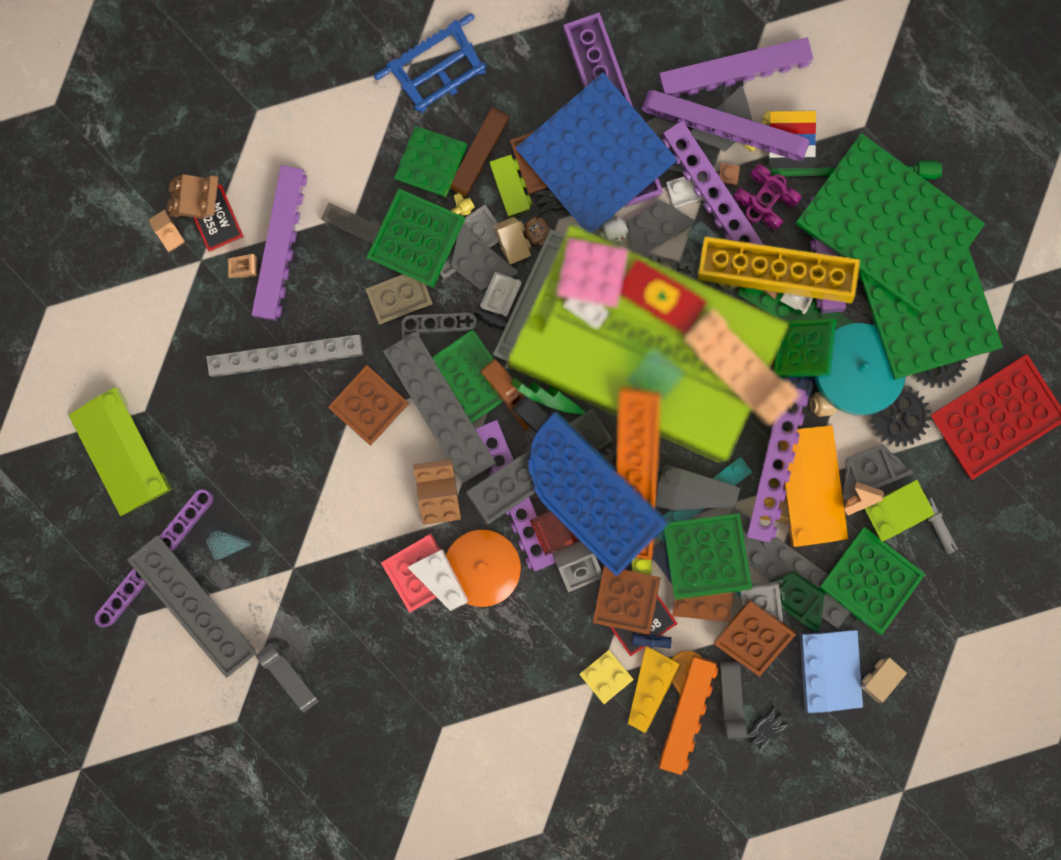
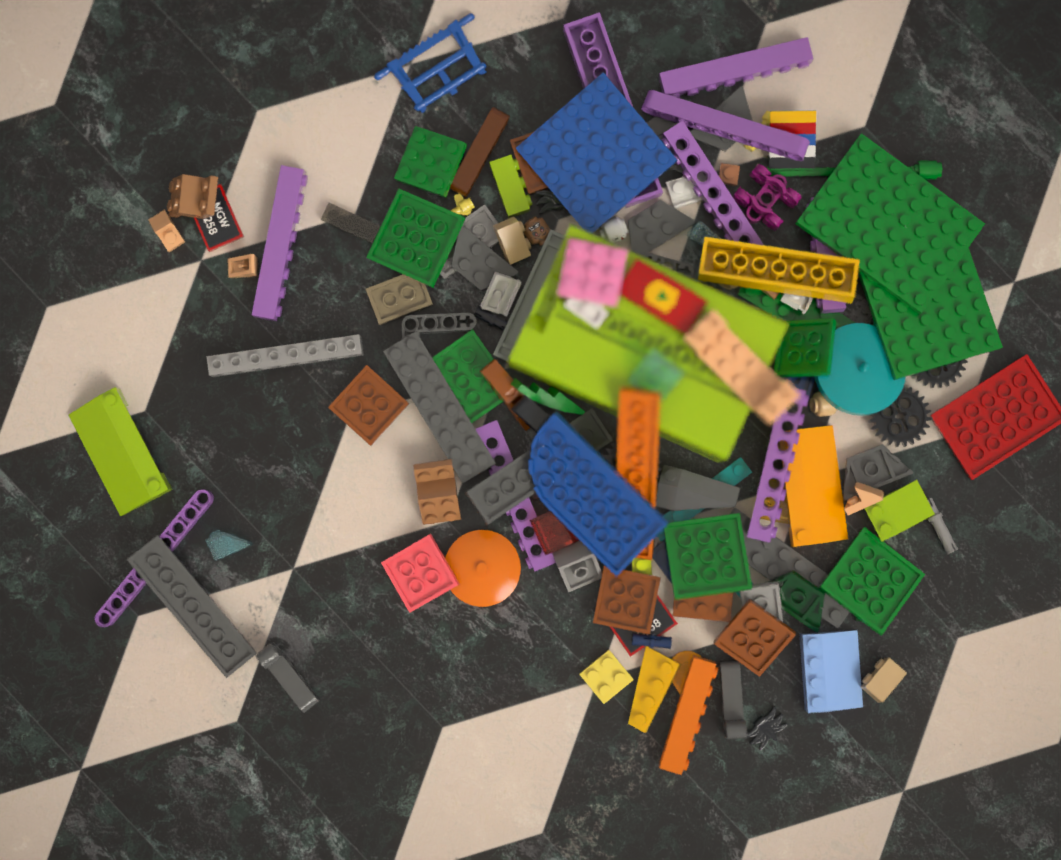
white wing [408,549,469,611] -> none

